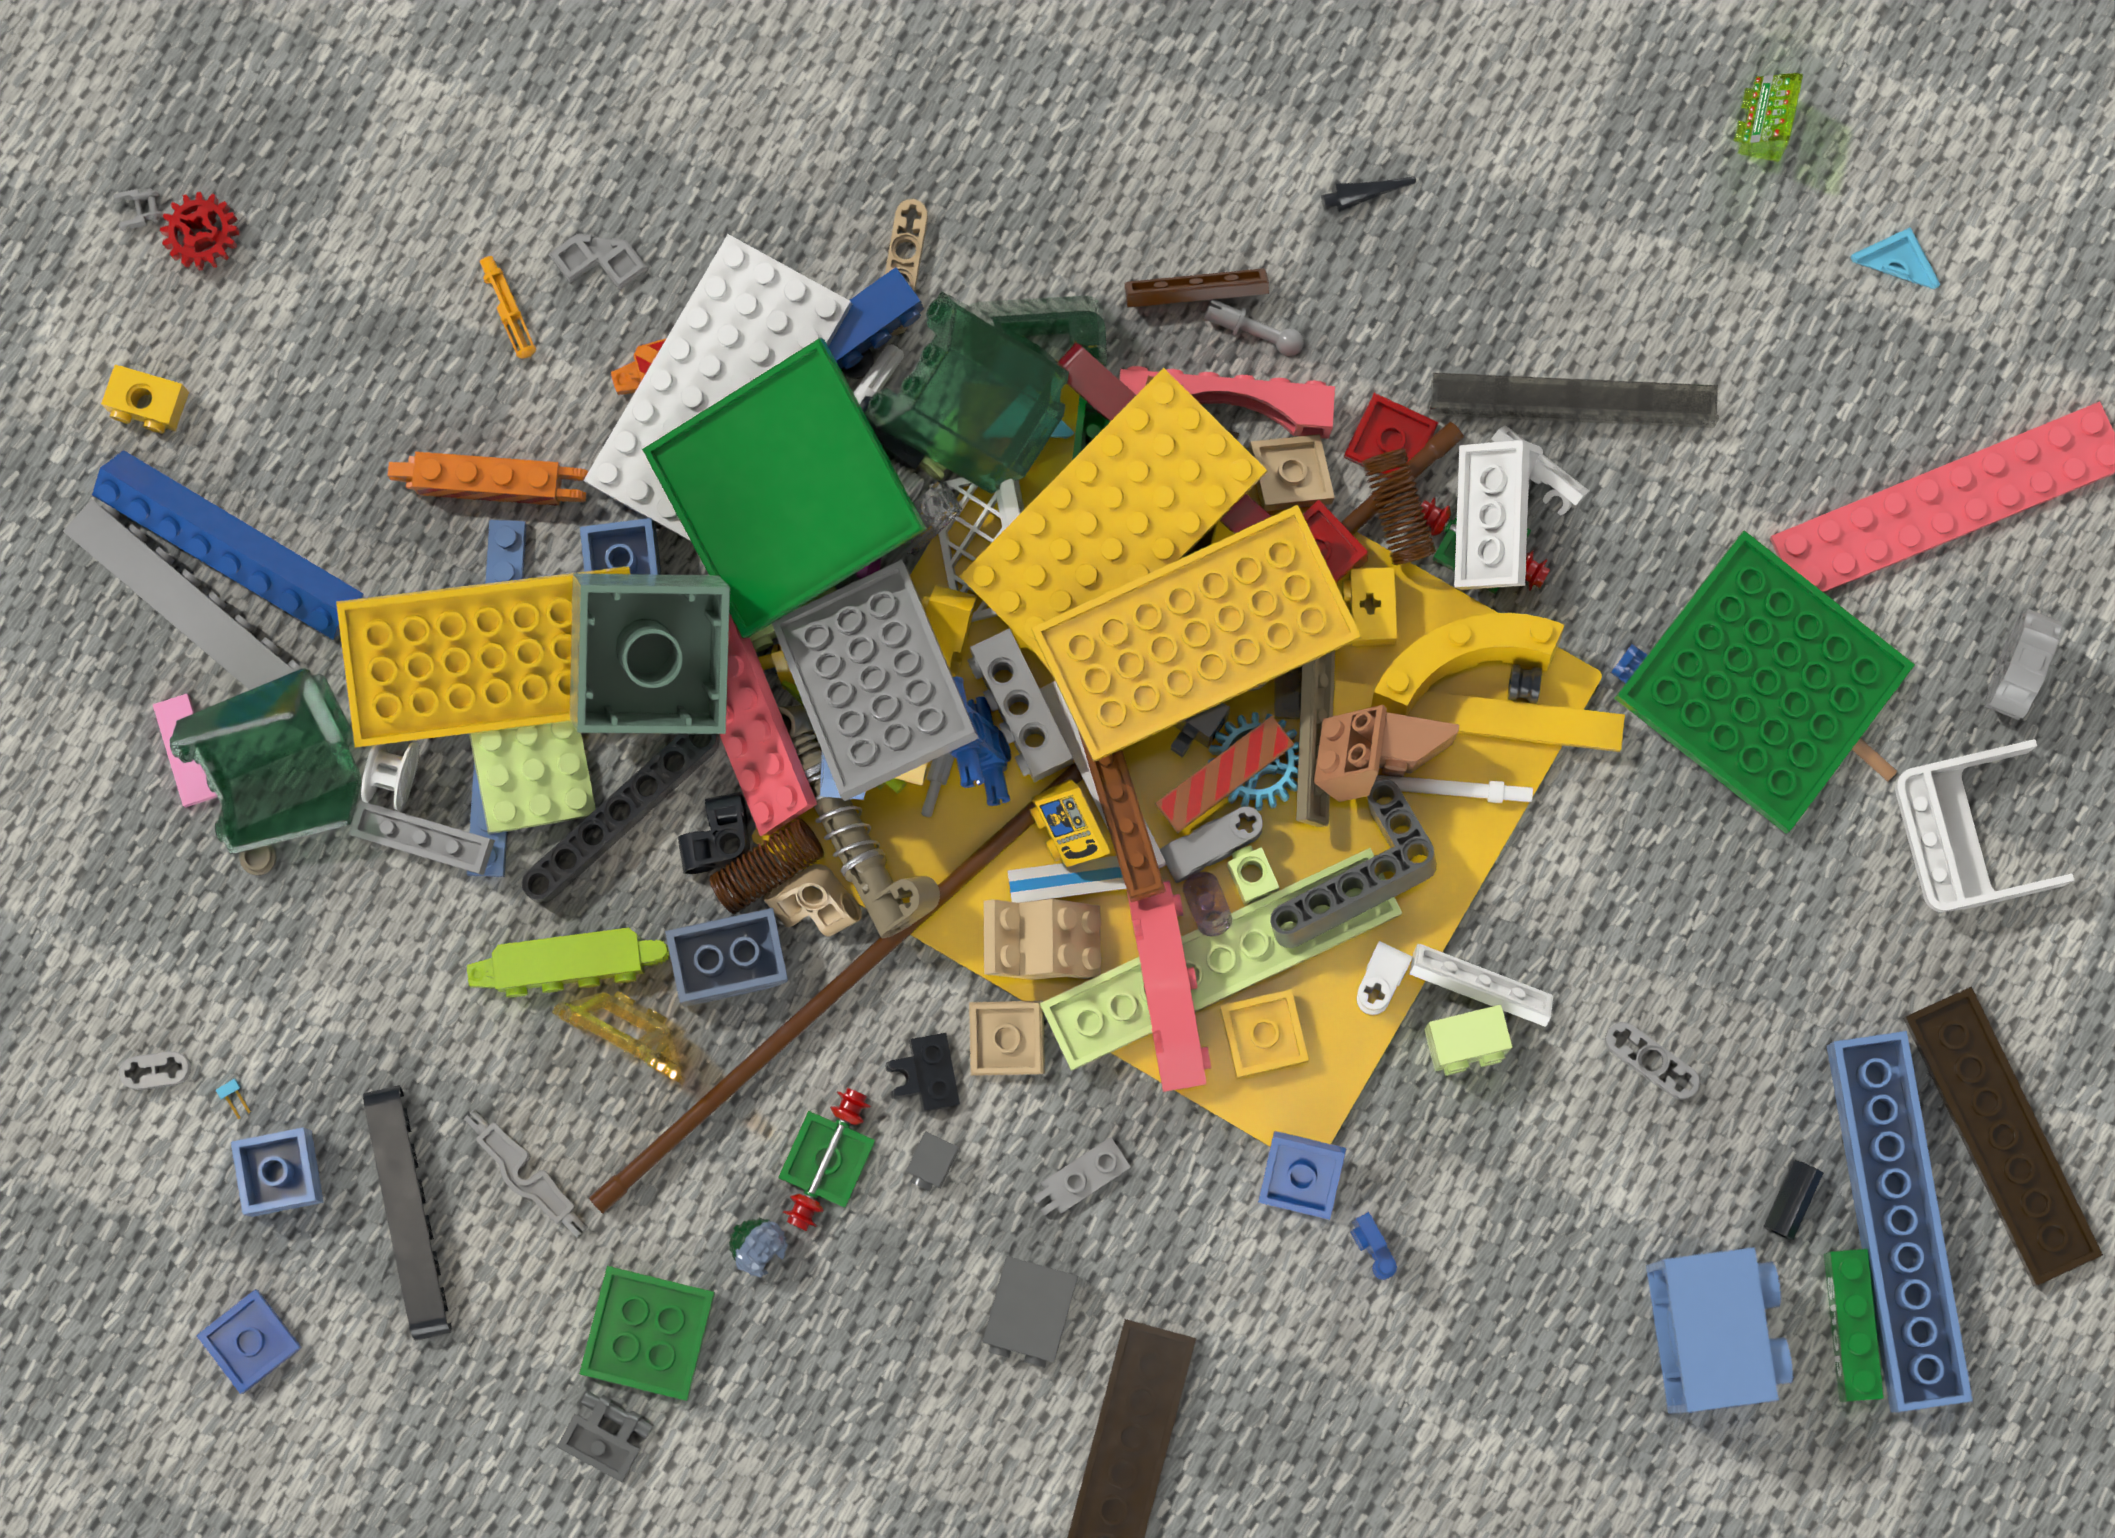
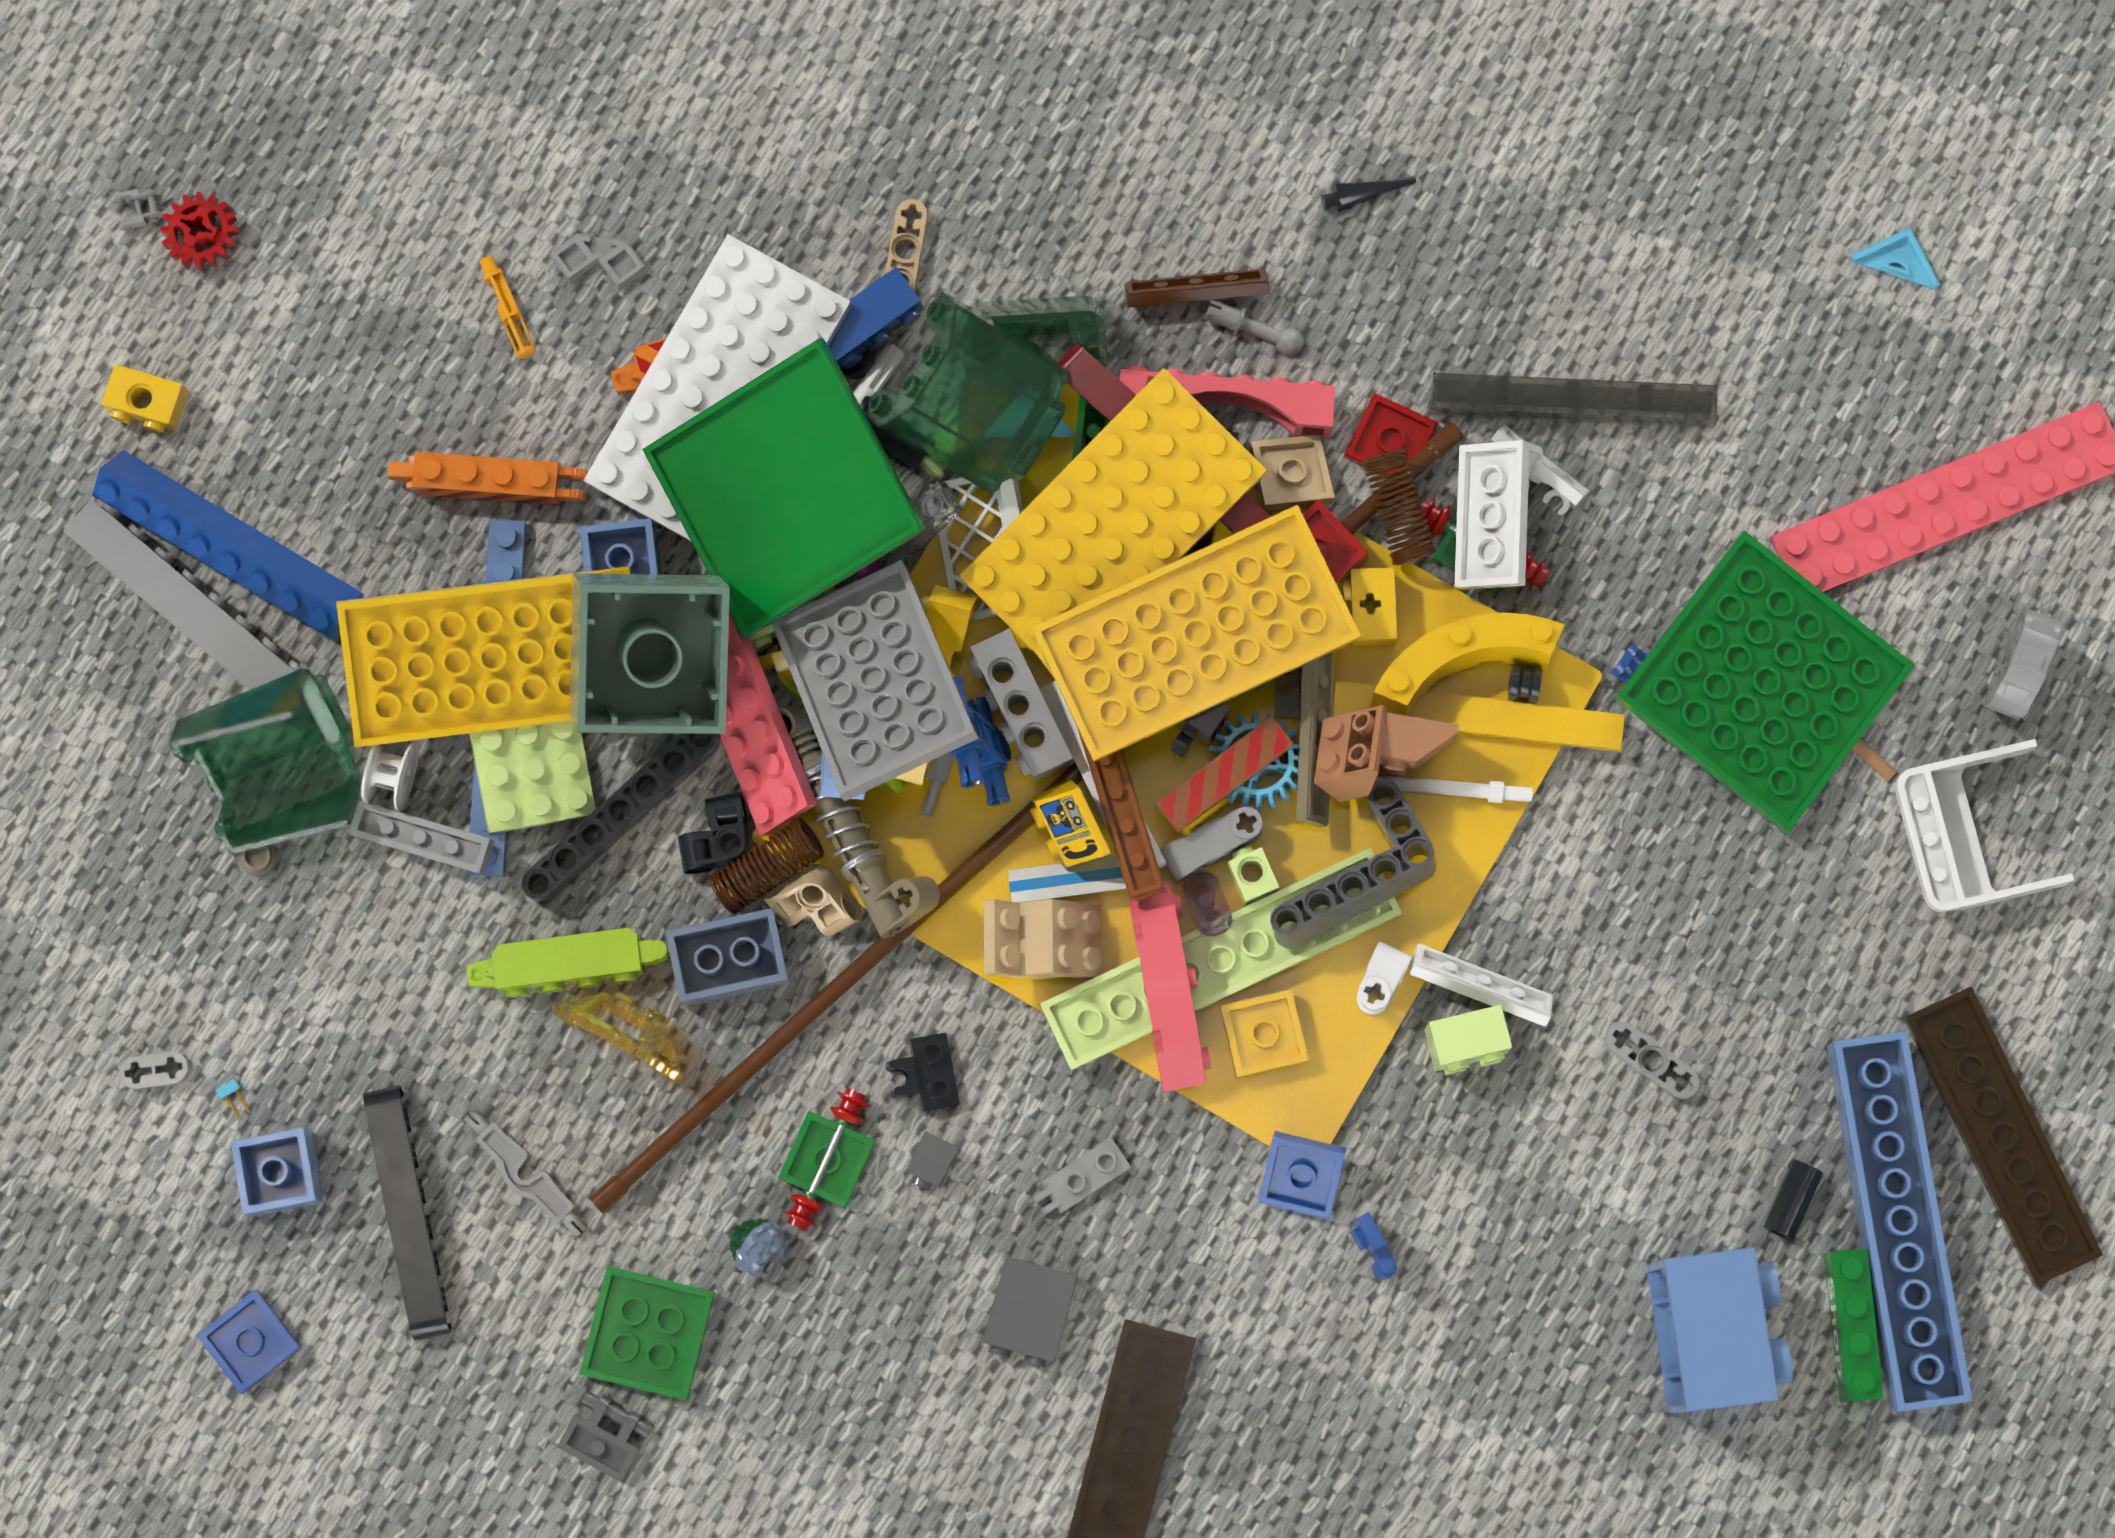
bright pink tile [153,694,220,808] -> none
tan plate [969,1001,1045,1076] -> none
clear neon green slope [1733,73,1803,162] -> none

